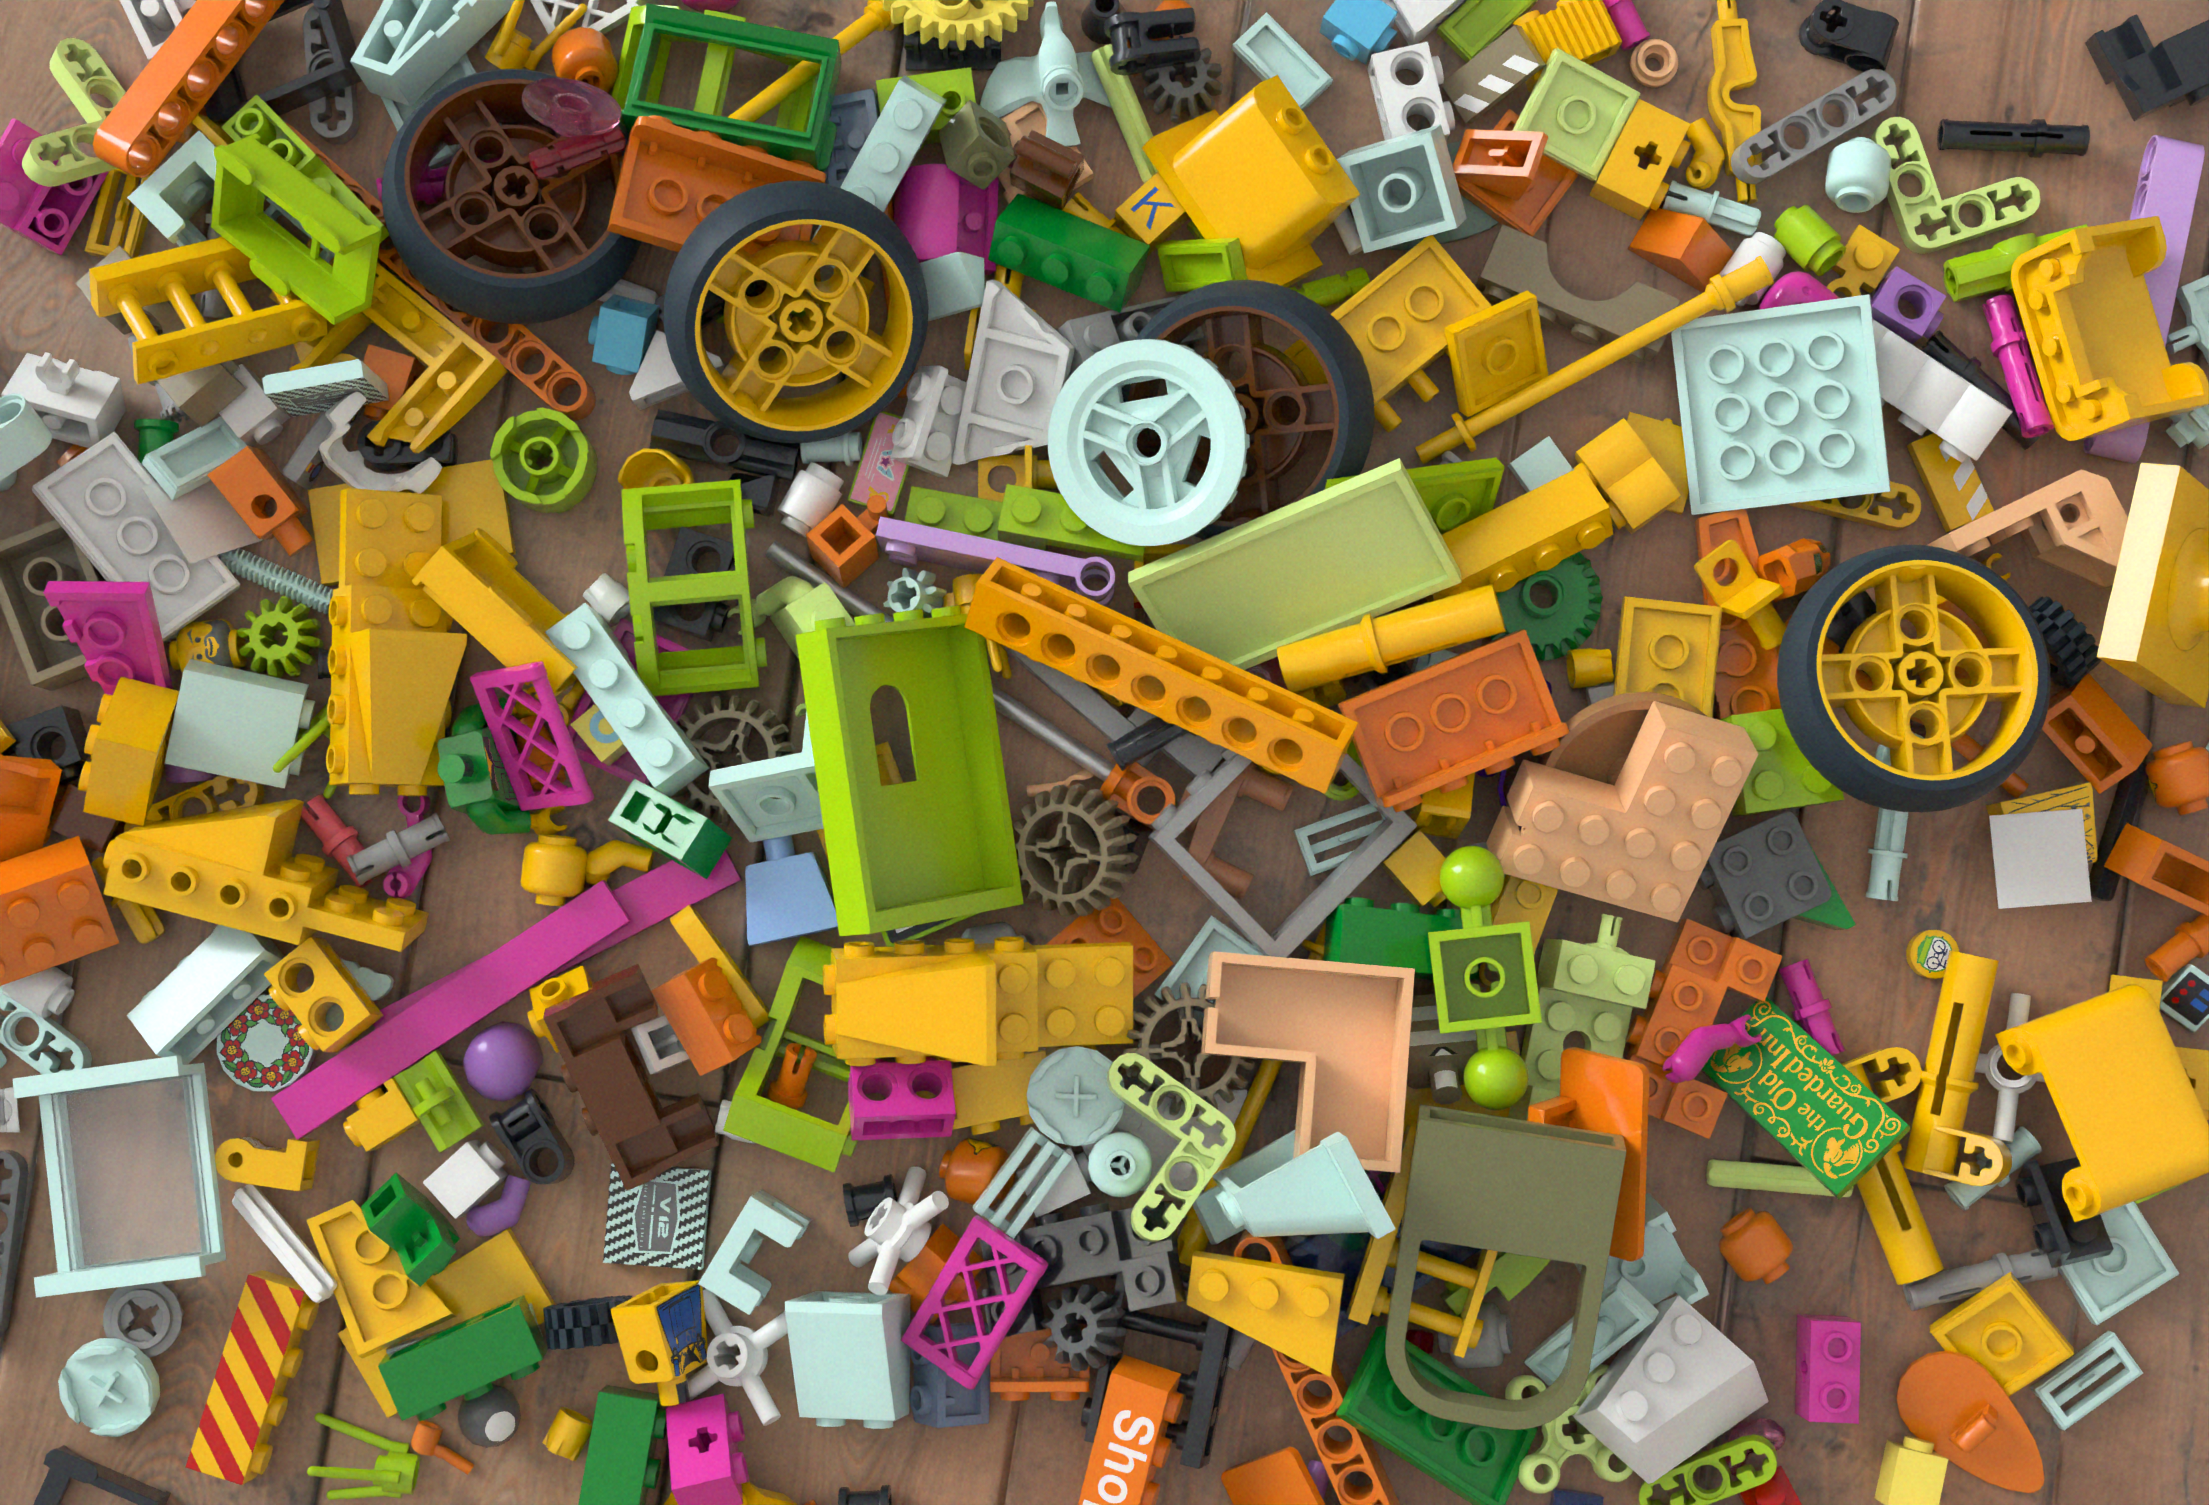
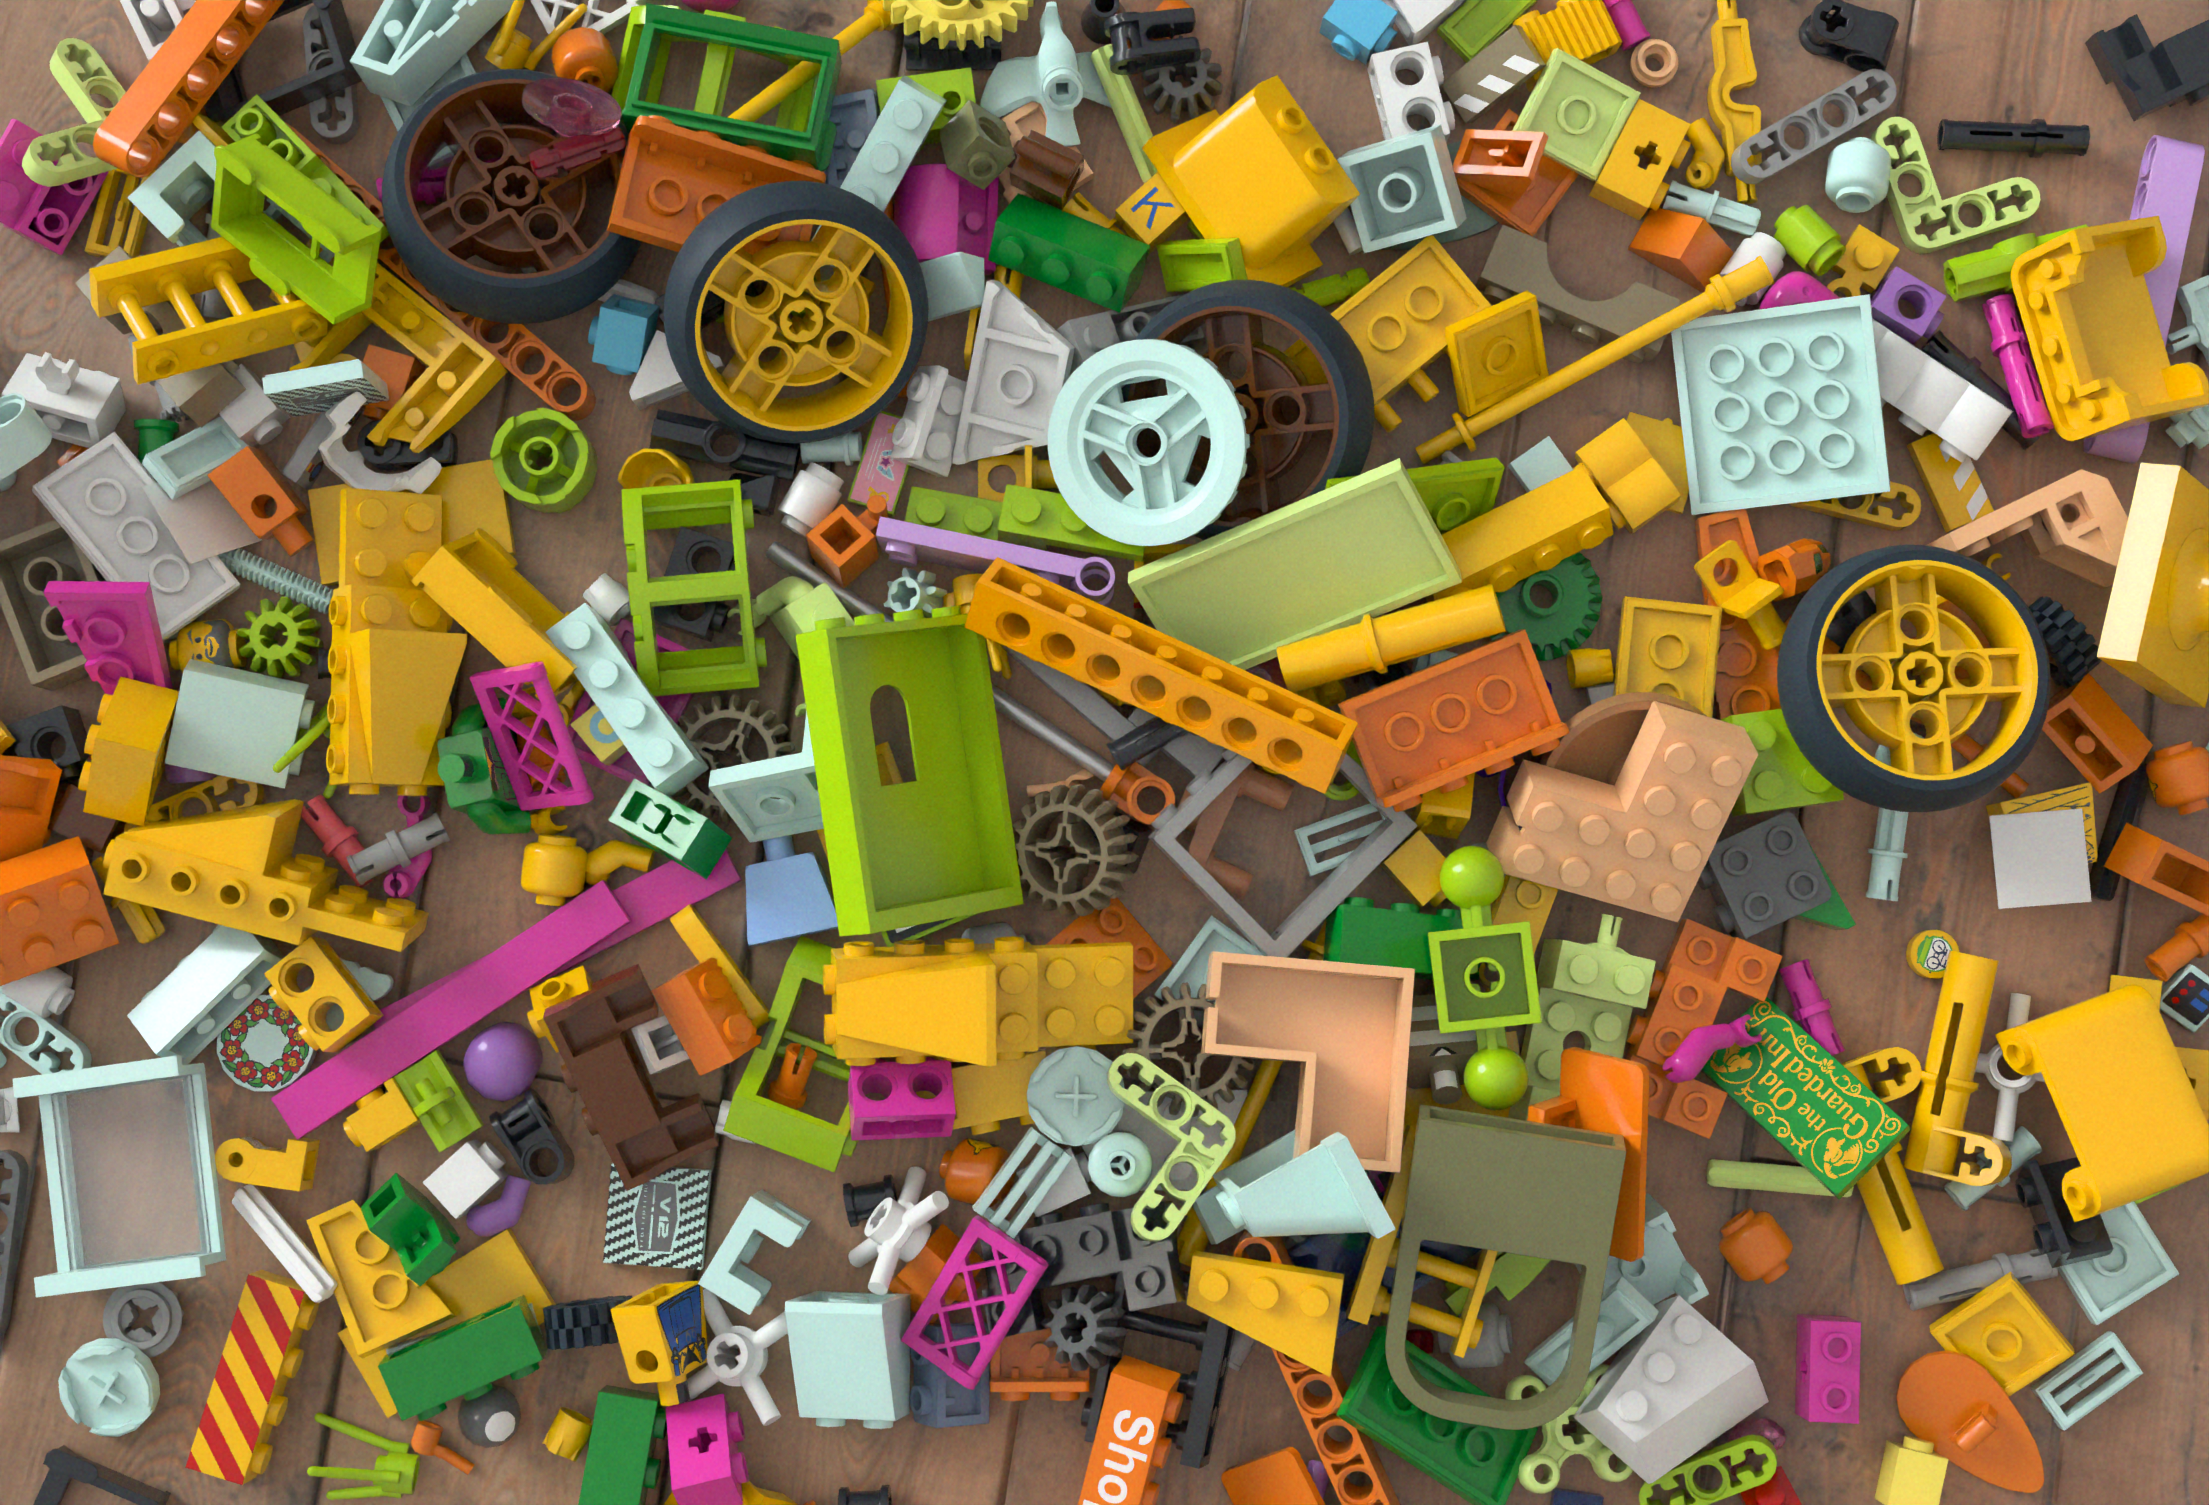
light aqua tile [1232,12,1333,111] -> none

